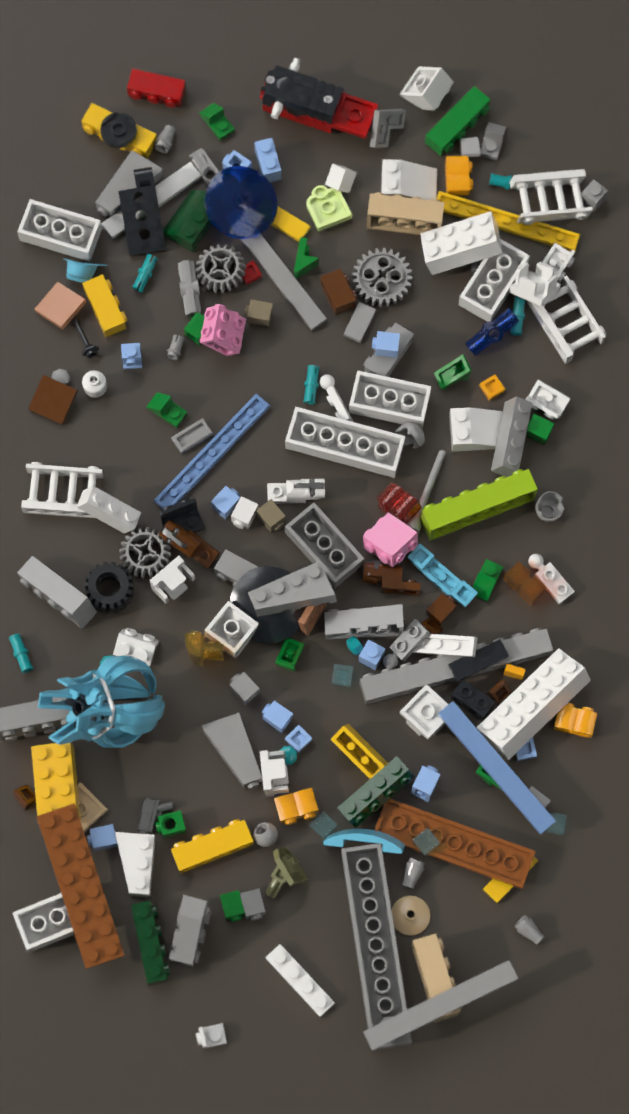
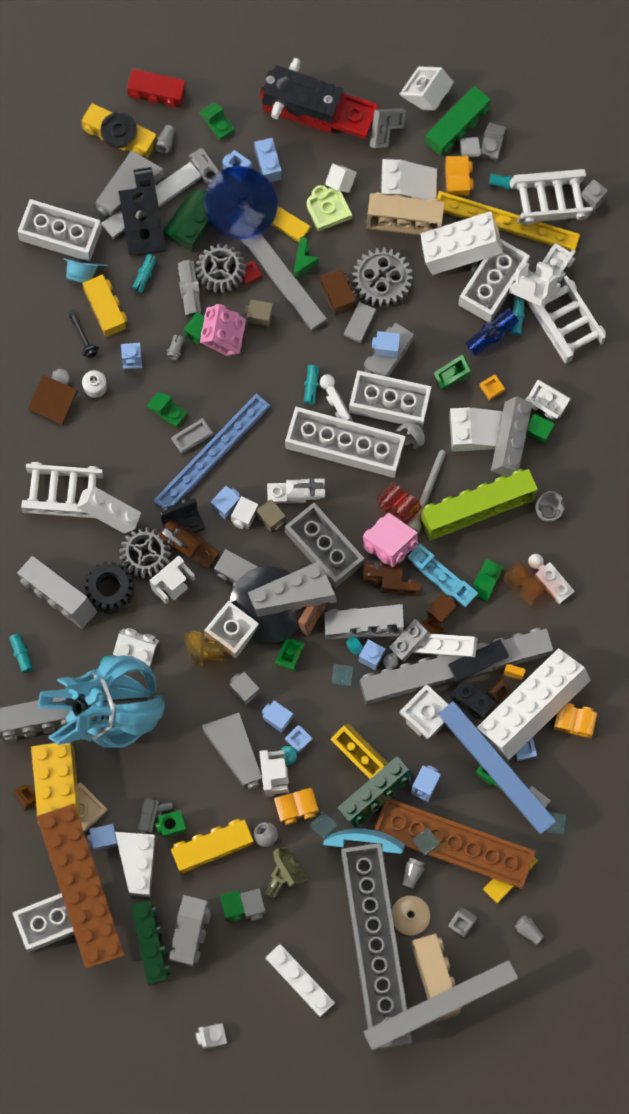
nougat tile [34,282,86,329] -> none
none -> light grey slope [448,907,477,937]

